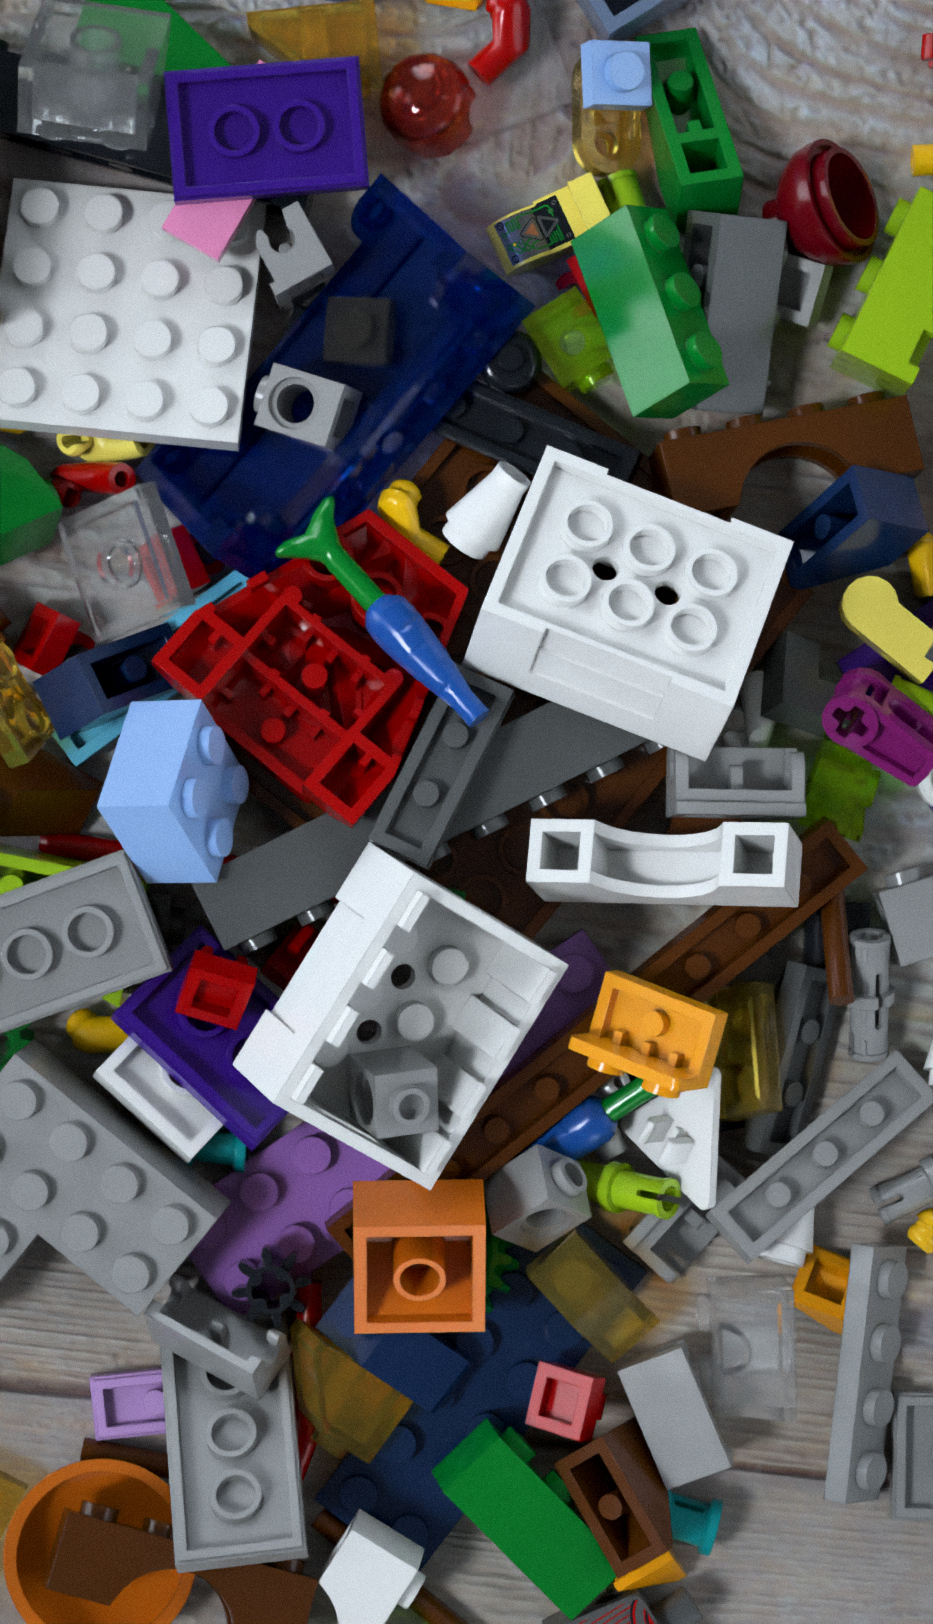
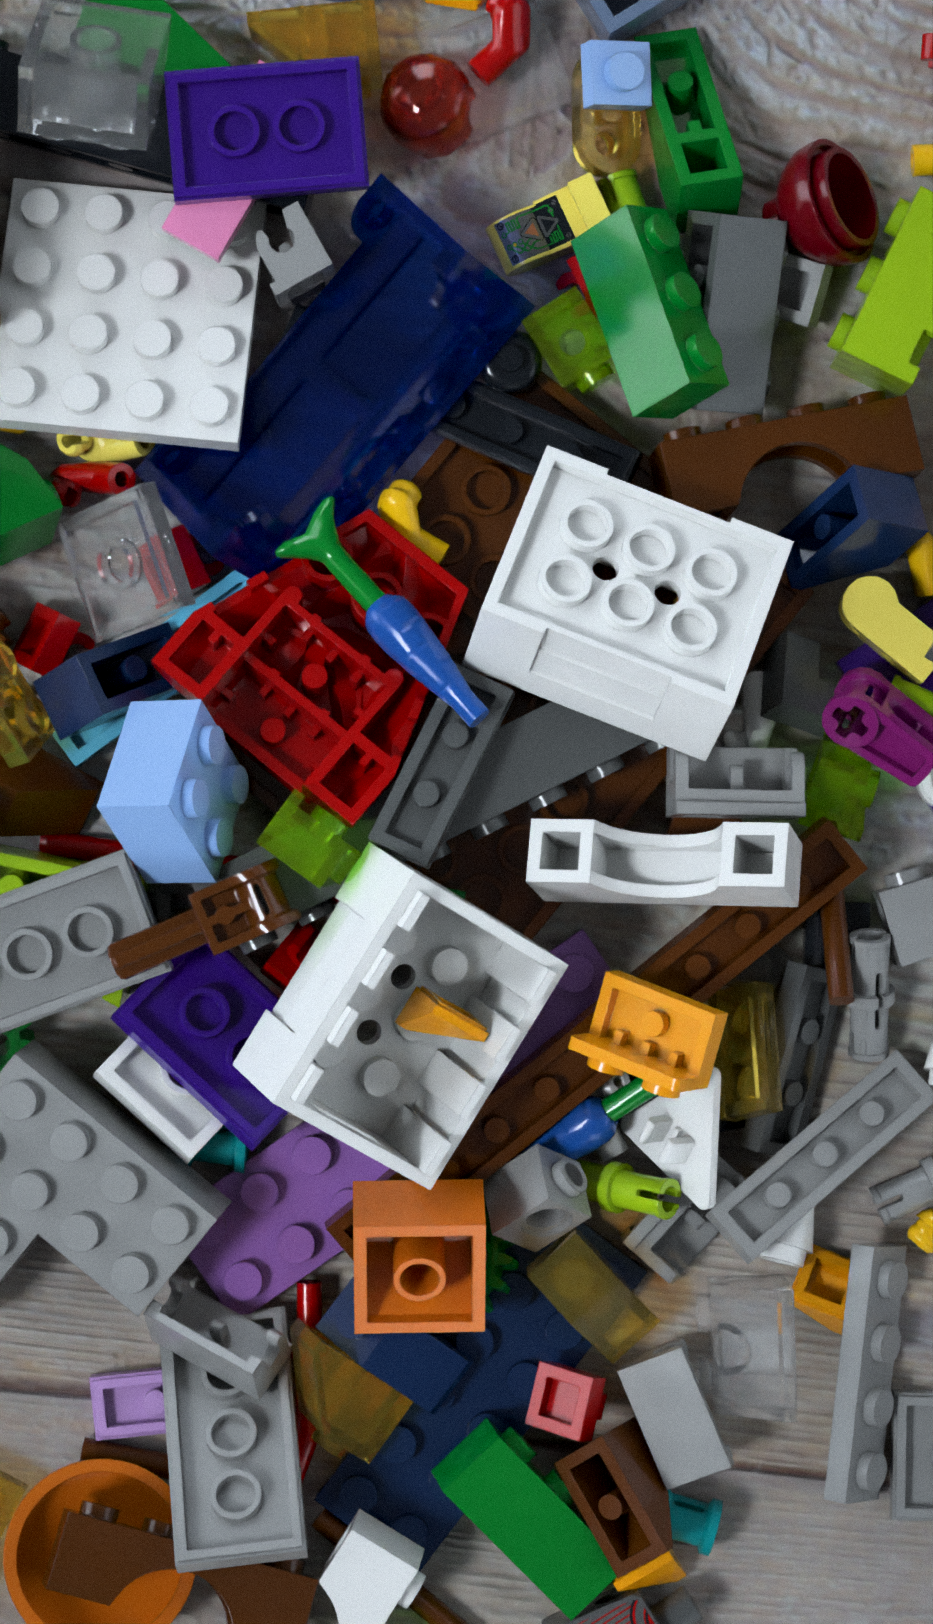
yellow arm [66,1008,128,1053] -> none
red tile [175,945,258,1030] -> none
black gear [231,1244,313,1328] -> none
light grey brick [254,362,363,454] -> none
clear smoke plate [323,296,397,367] -> none
light grey brick [348,1046,439,1140] -> none
white cone [442,461,531,560] -> none
none -> reddish brown connector [107,858,302,980]
none -> clear neon green brick [256,789,363,889]
none -> light orange slope [395,986,489,1042]

